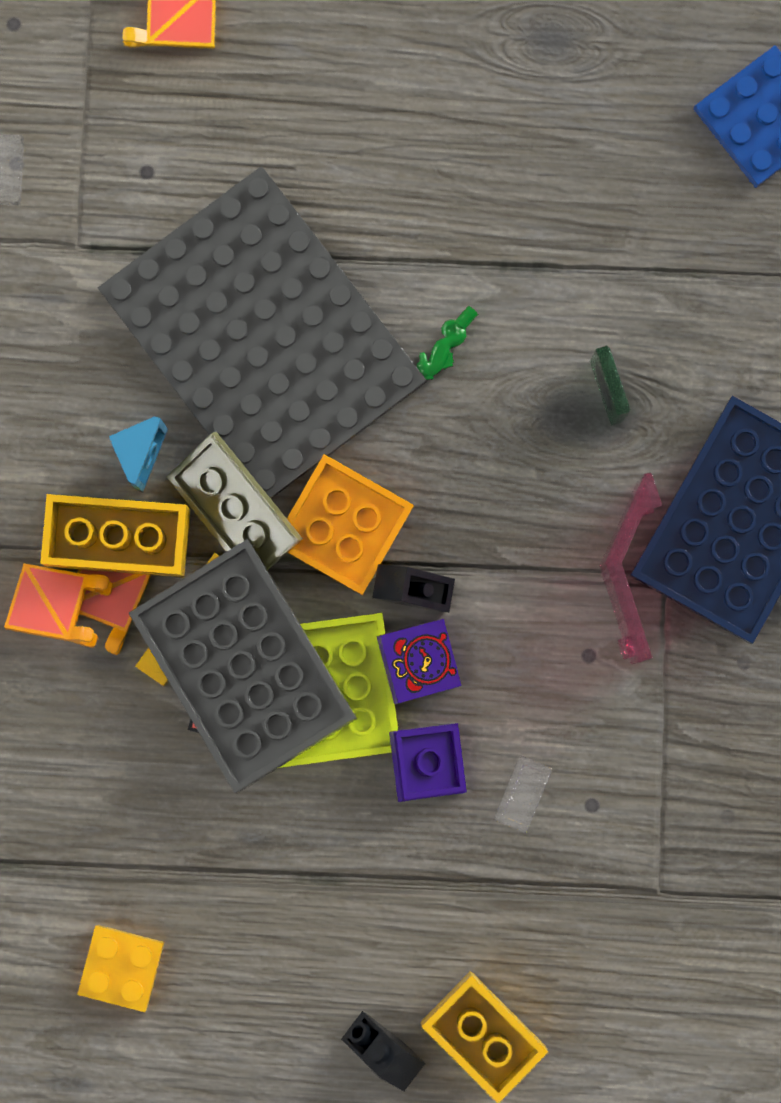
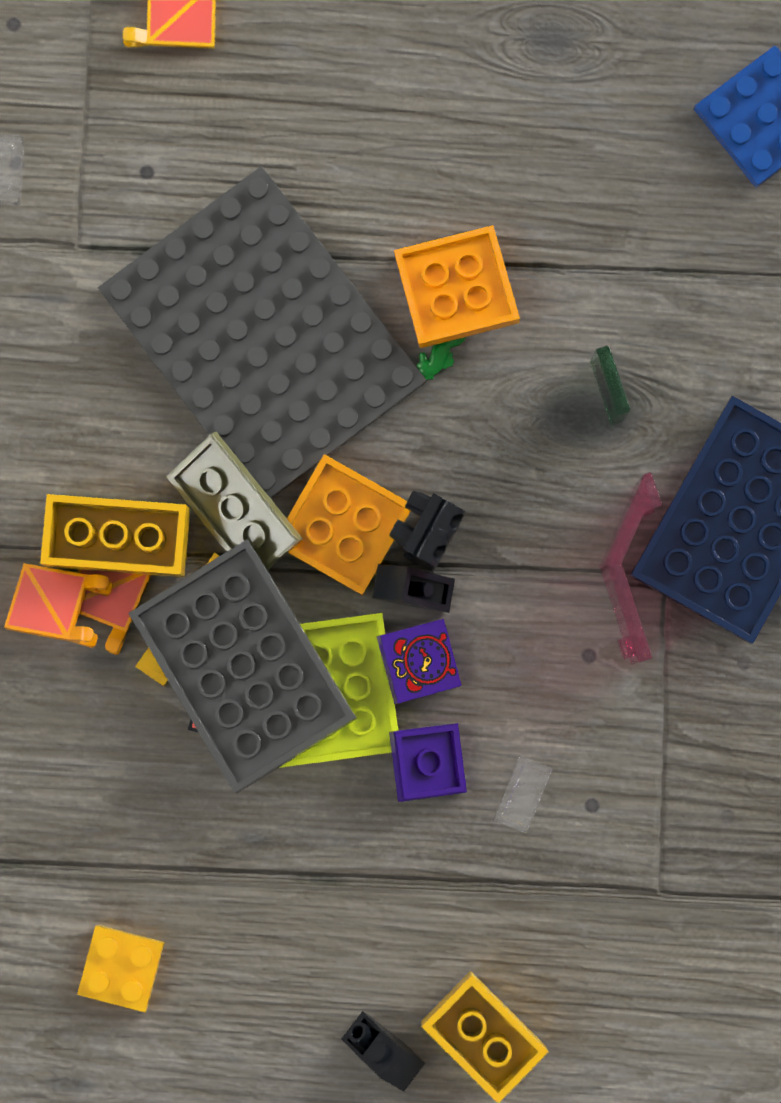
dark azure slope [109,416,168,492] -> none
none -> black hips [389,490,465,573]
none -> light orange plate [394,225,520,348]

